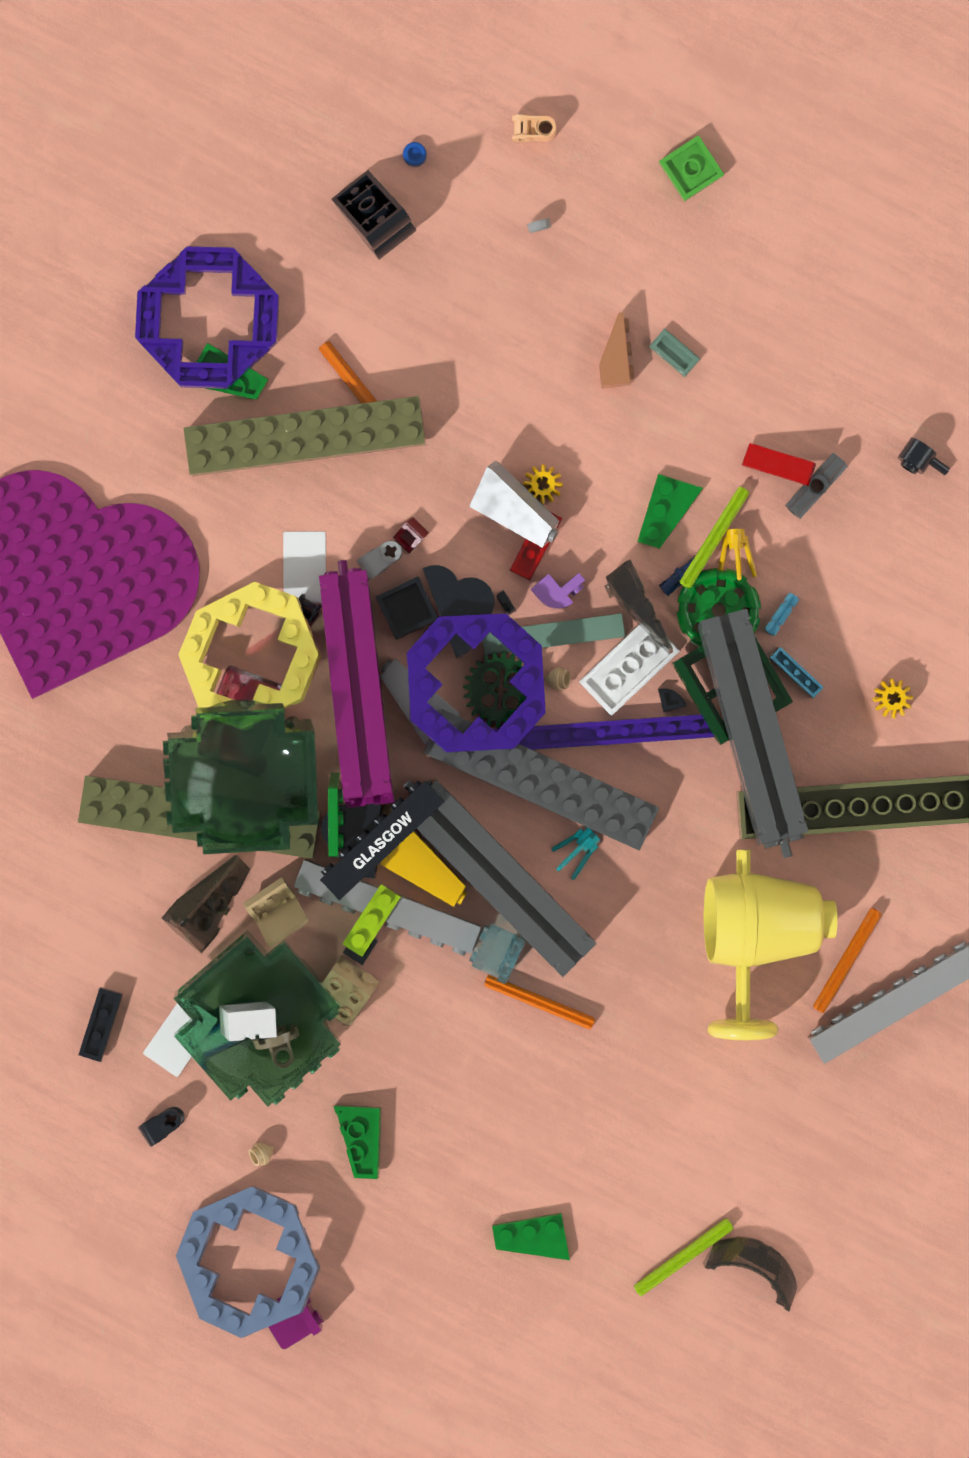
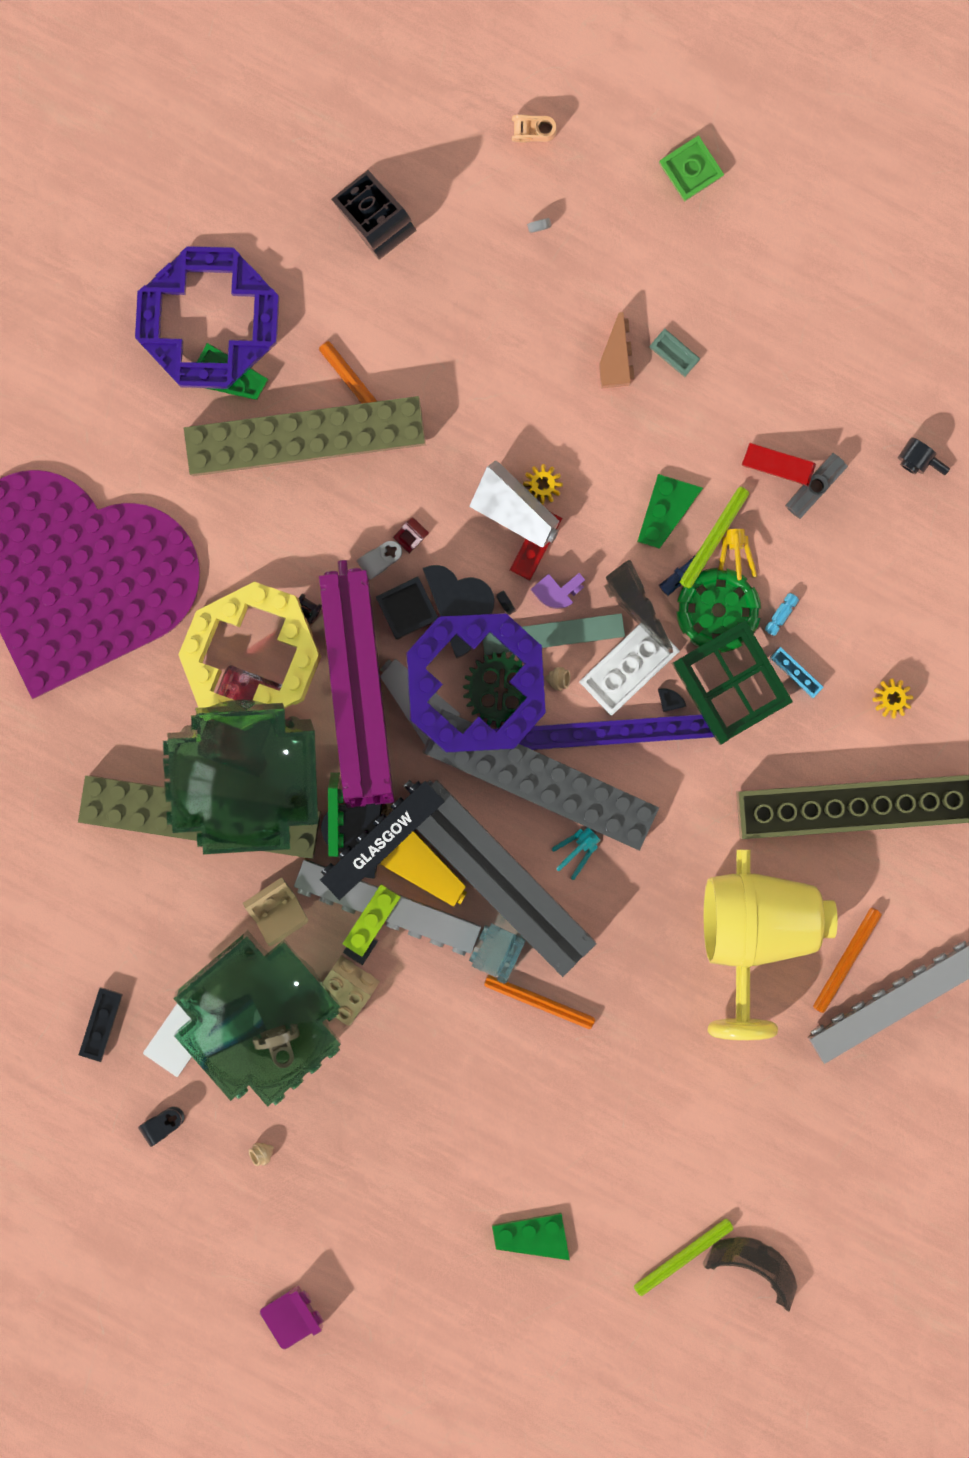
clear smoke wedge [161,855,250,954] -> none
sand blue plate [176,1186,320,1338] -> none
white piece [219,1001,277,1041] -> none
white sticker [283,532,326,603] -> none
green wing [333,1105,381,1179] -> none
blue tile [403,142,427,167] -> none
dark grey brick [697,609,809,859] -> none

